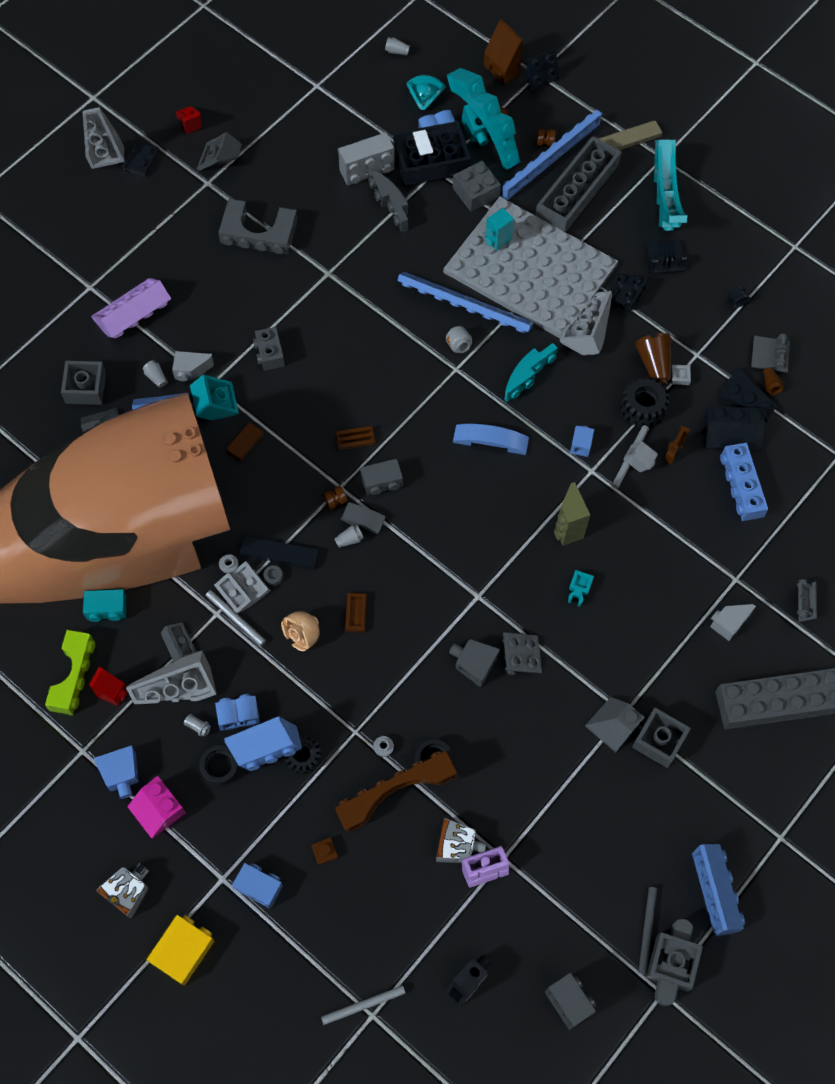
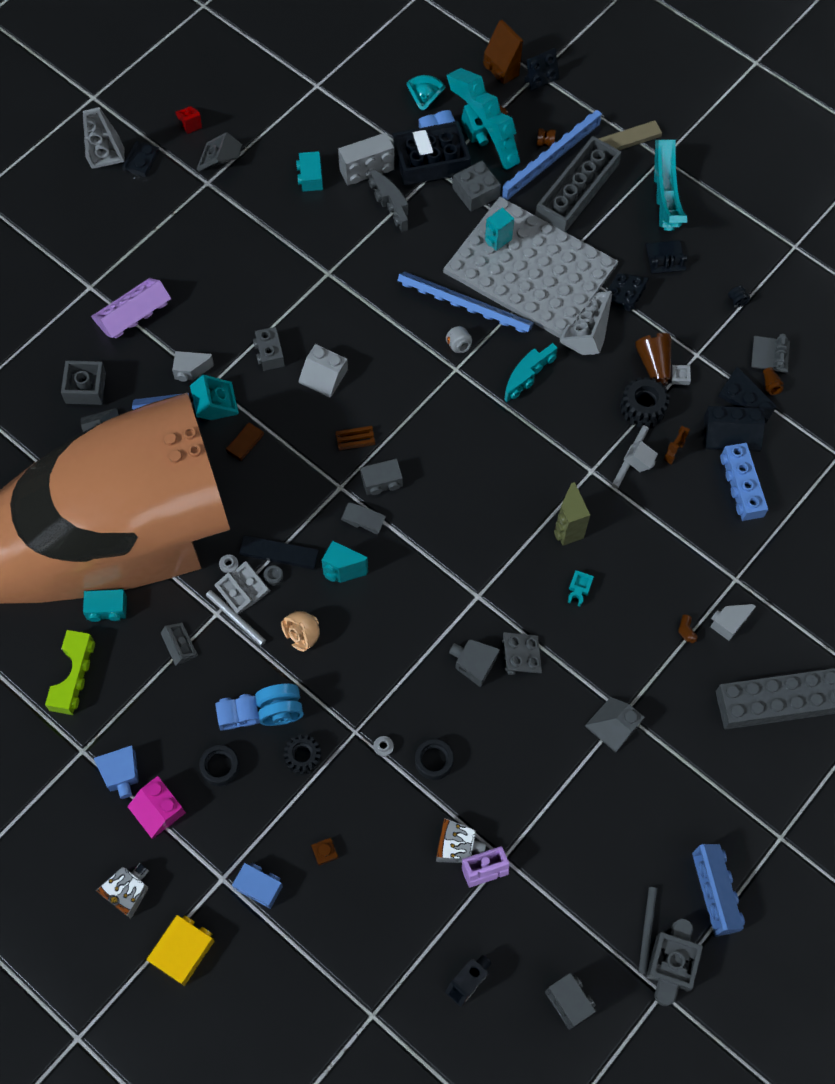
red slope [89,667,128,706] -> none
light grey wedge [126,651,217,704] -> none
light grey cone [143,360,168,388] -> none
light grey pin [184,714,211,736] -> none
dark grey arch [219,199,298,255] -> none
medium blue slope [224,717,302,771] -> none
light grey bar [321,985,406,1025] -> none
reddish brown wheel [322,485,348,510] -> none
light grey cone [334,525,364,548] -> none
reddish brown arch [335,751,459,833] -> none
reddish brown tile [345,593,367,632] -> none
light grey cone [385,37,410,55] -> none
medium blue slope [453,424,529,455] -> none
medium blue brick [570,426,594,457] -> none
dark grey brick [632,708,691,768] -> none
dark grey hinge [797,579,817,622] -> none
none -> dark azure wheel [255,684,304,726]
none -> teal brick [296,151,323,192]
none -> light grey slope [298,344,348,398]
none -> teal slope [322,541,368,583]
none -> reddish brown arm [678,615,698,643]

